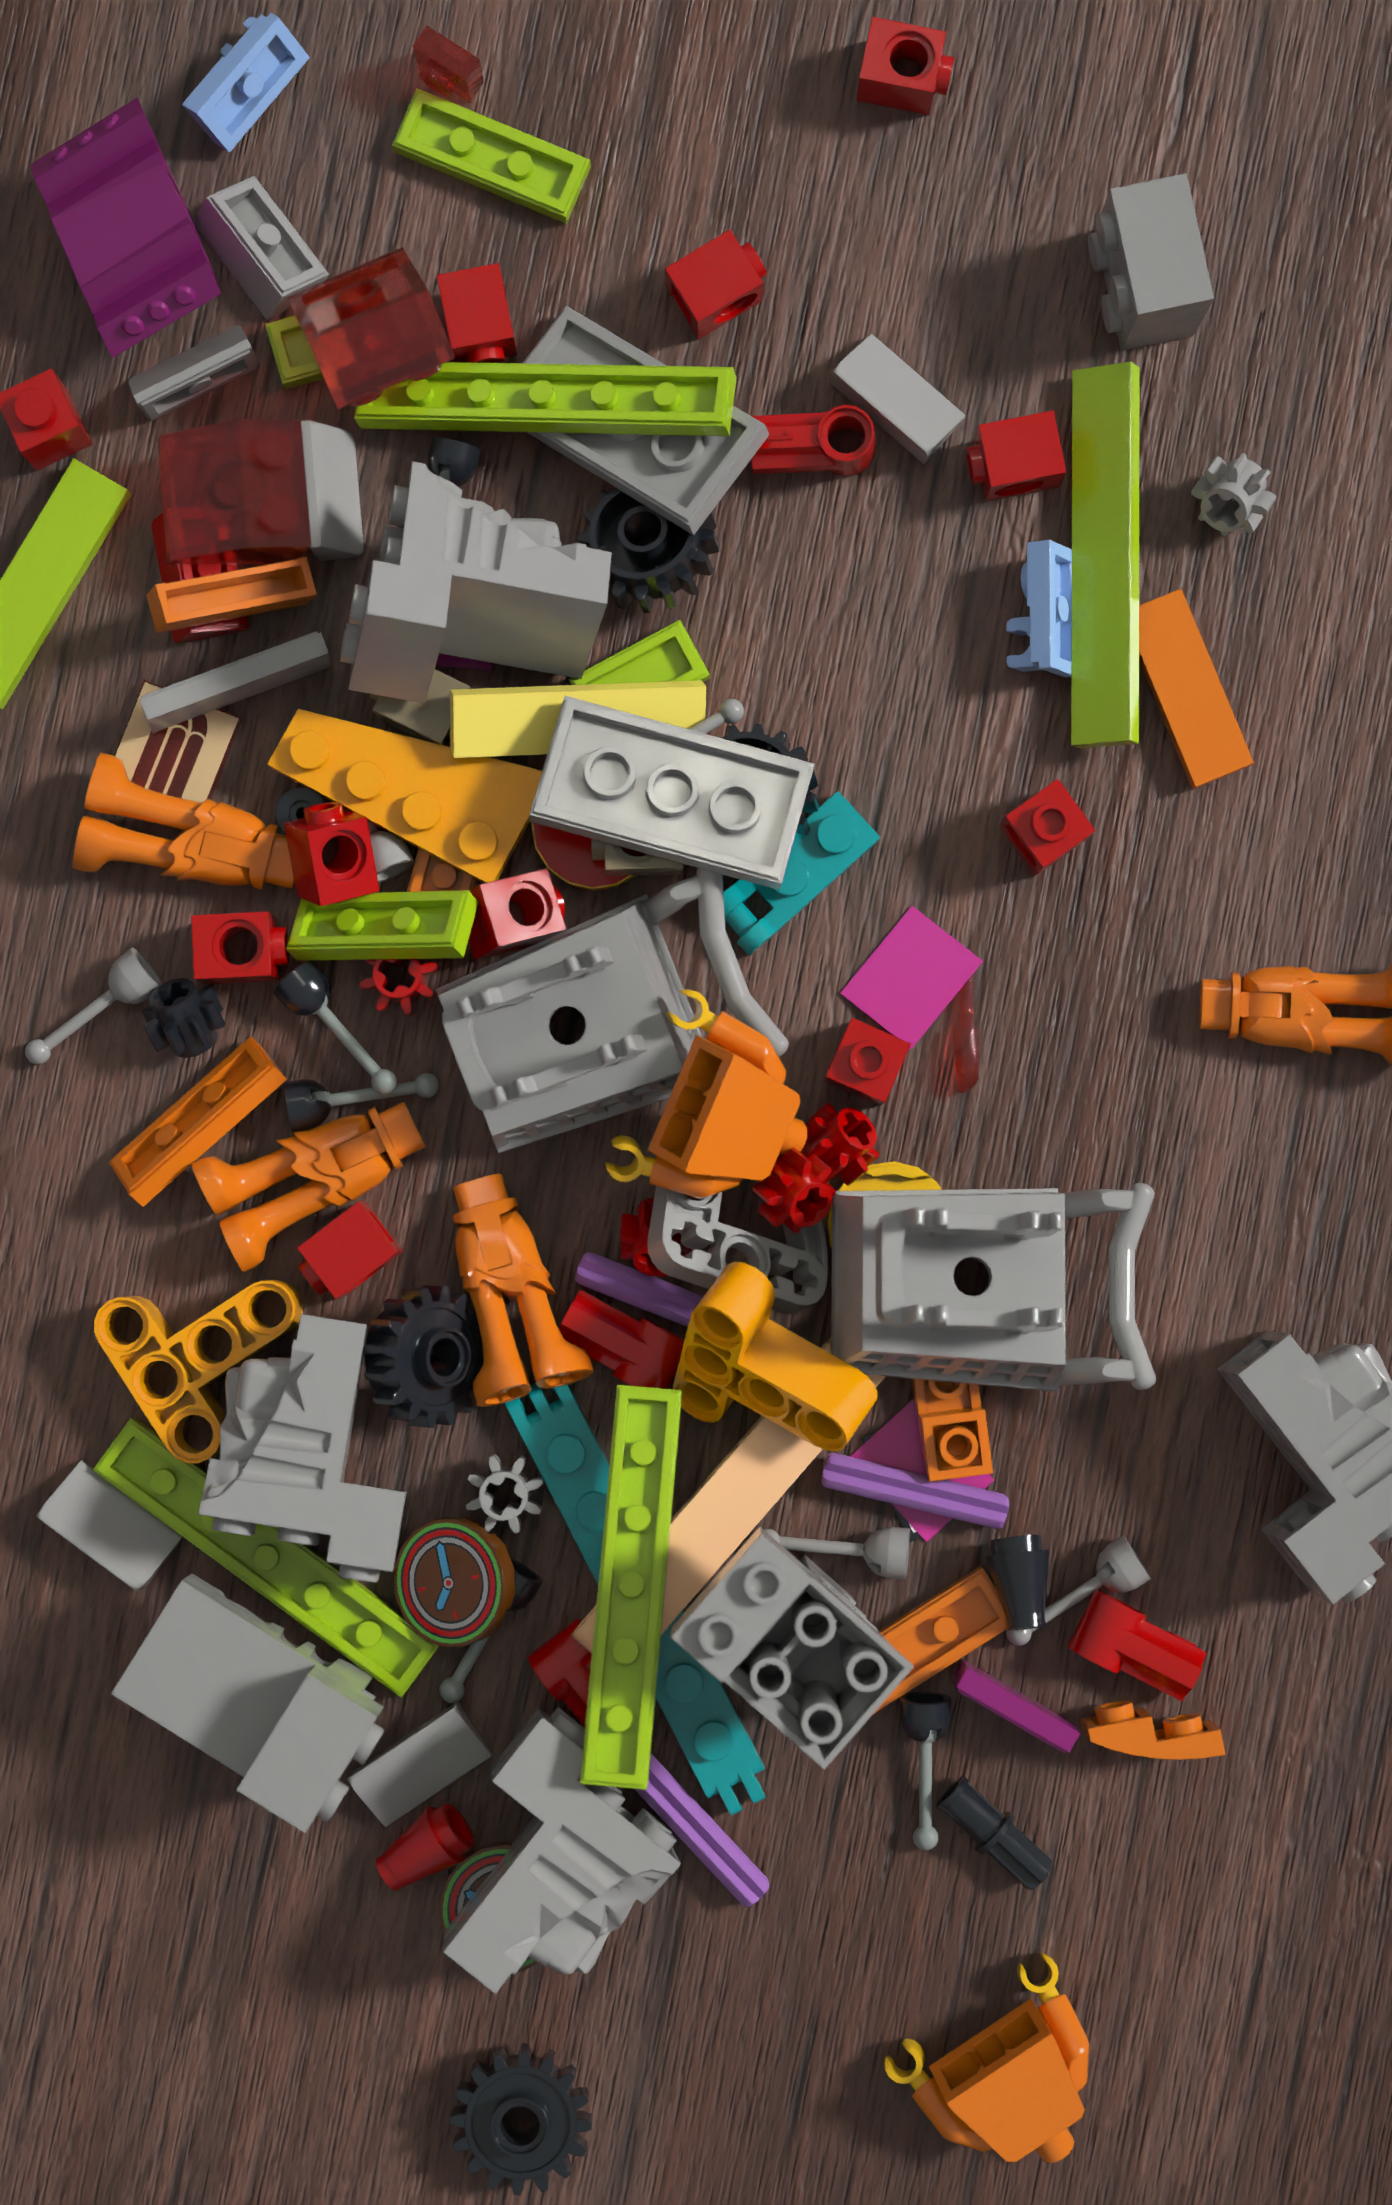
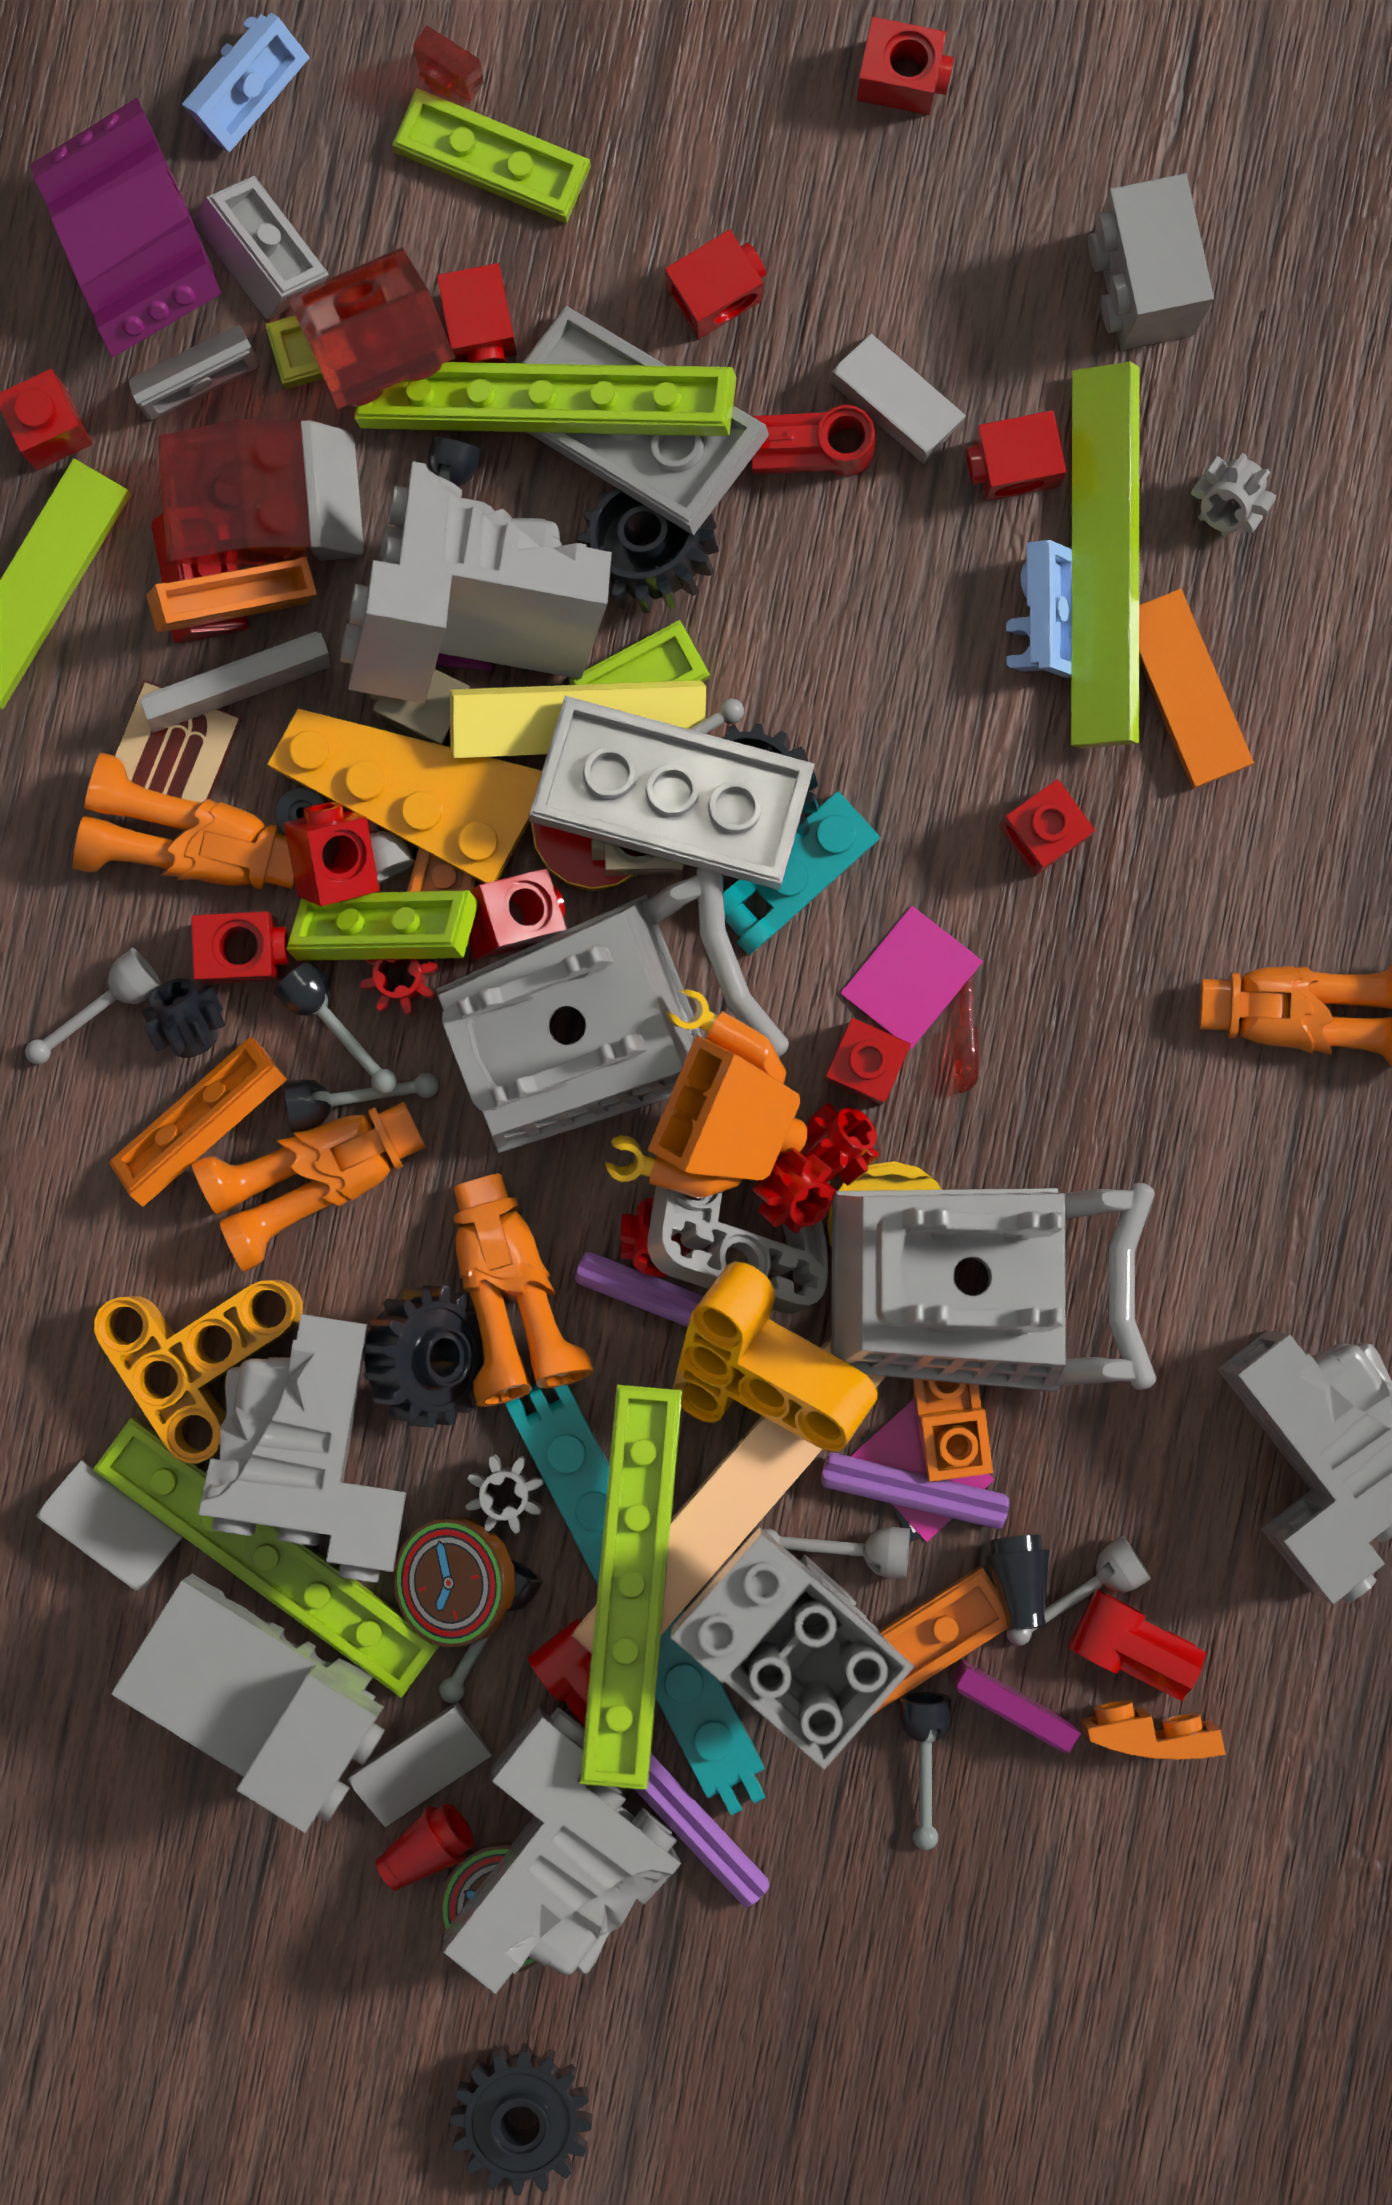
red brick [297,1201,403,1299] -> none
red piece [558,1289,685,1389] -> none
orange torso [885,1952,1089,2163] -> none
black axle [936,1776,1053,1890] -> none

